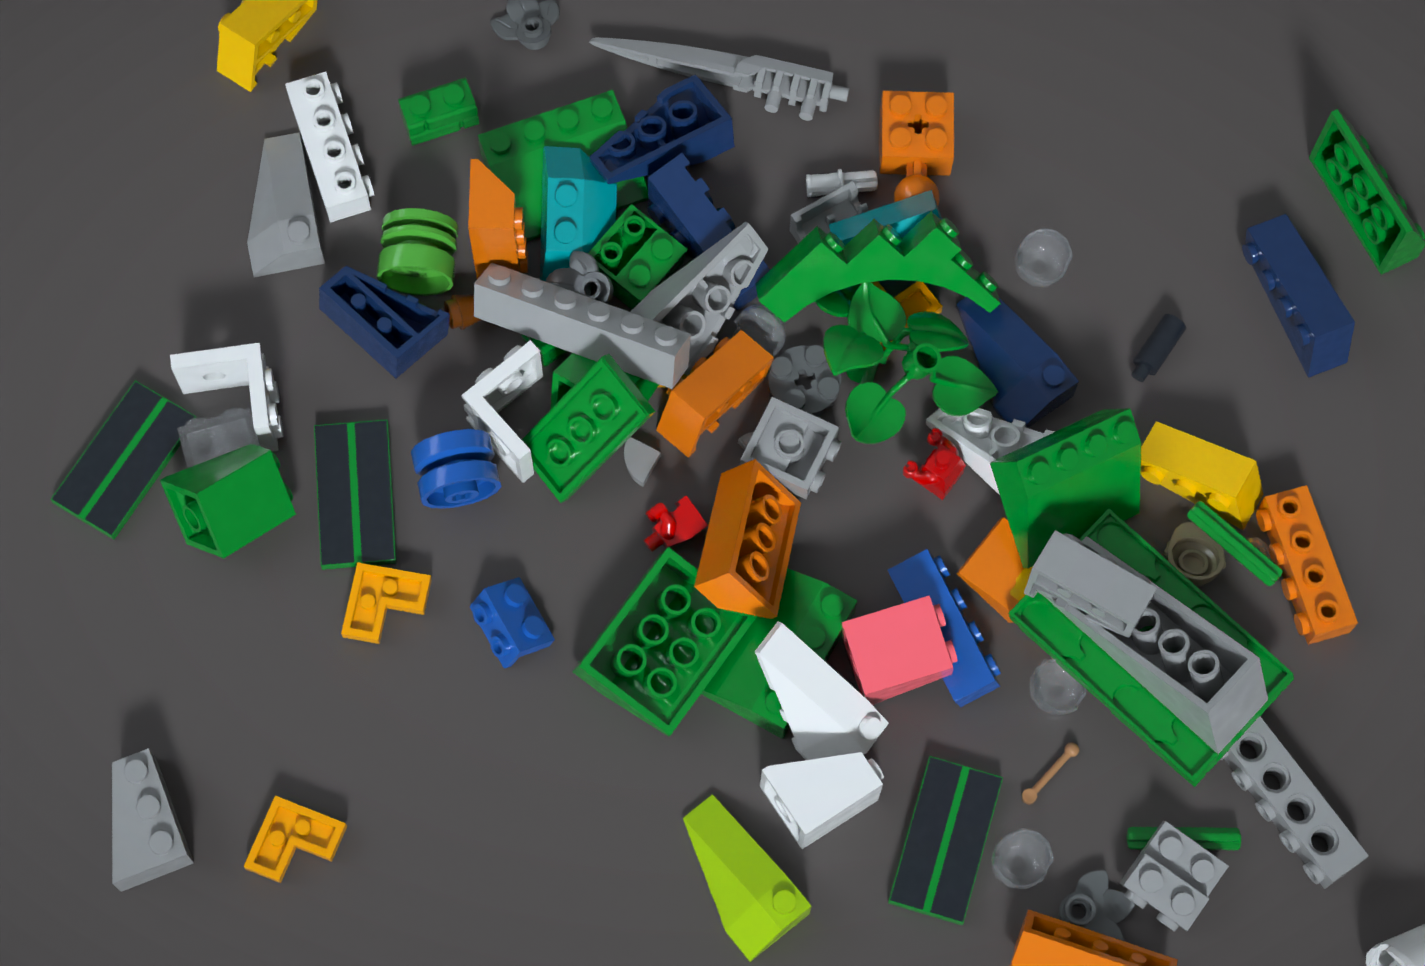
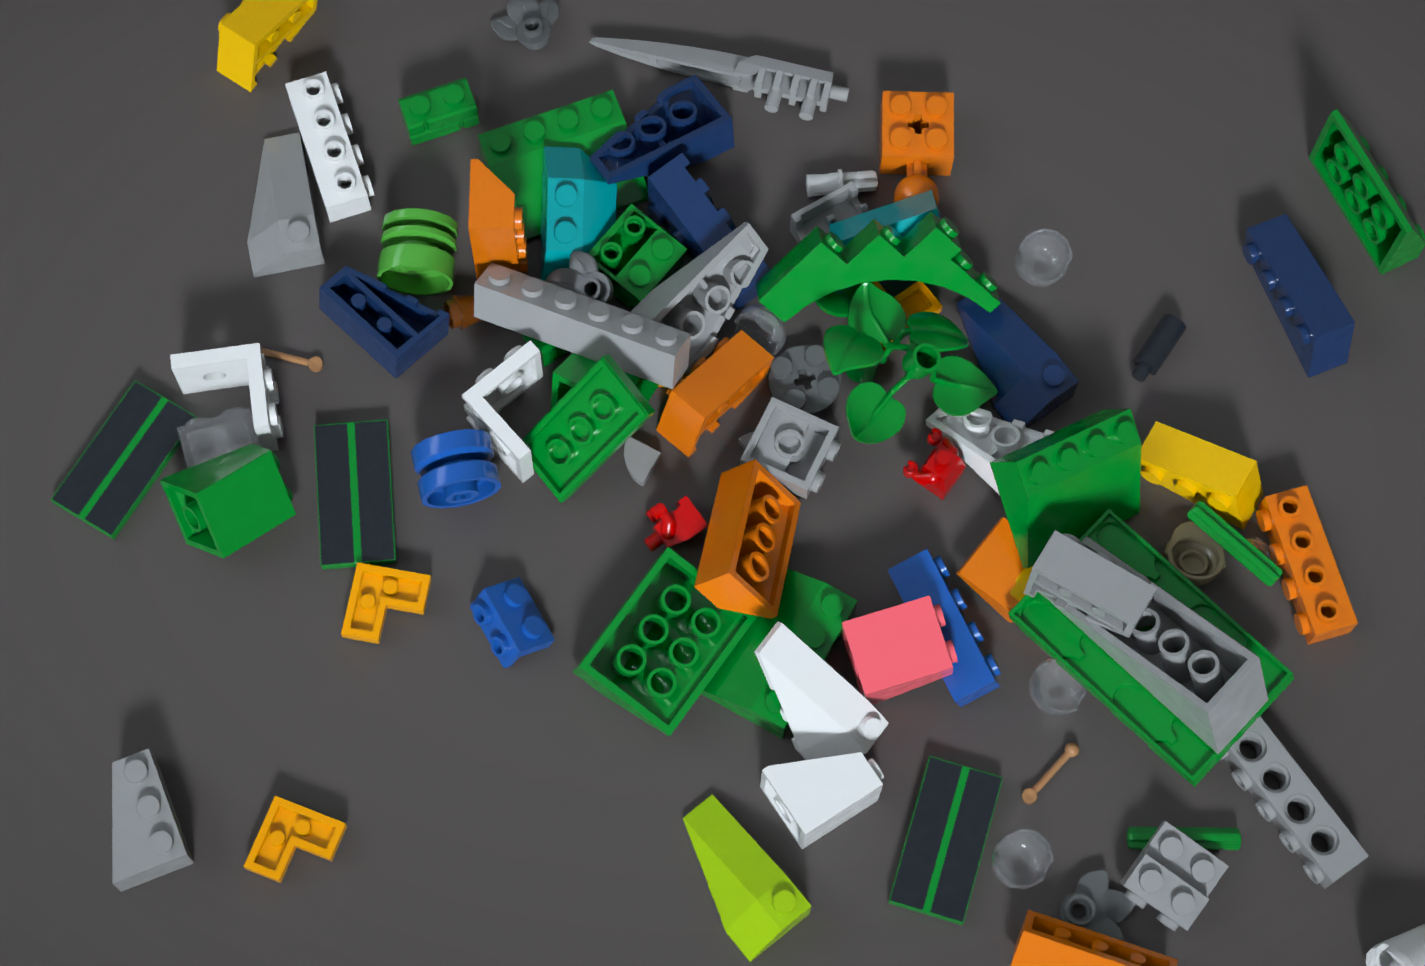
none -> medium nougat hinge [252,343,323,372]

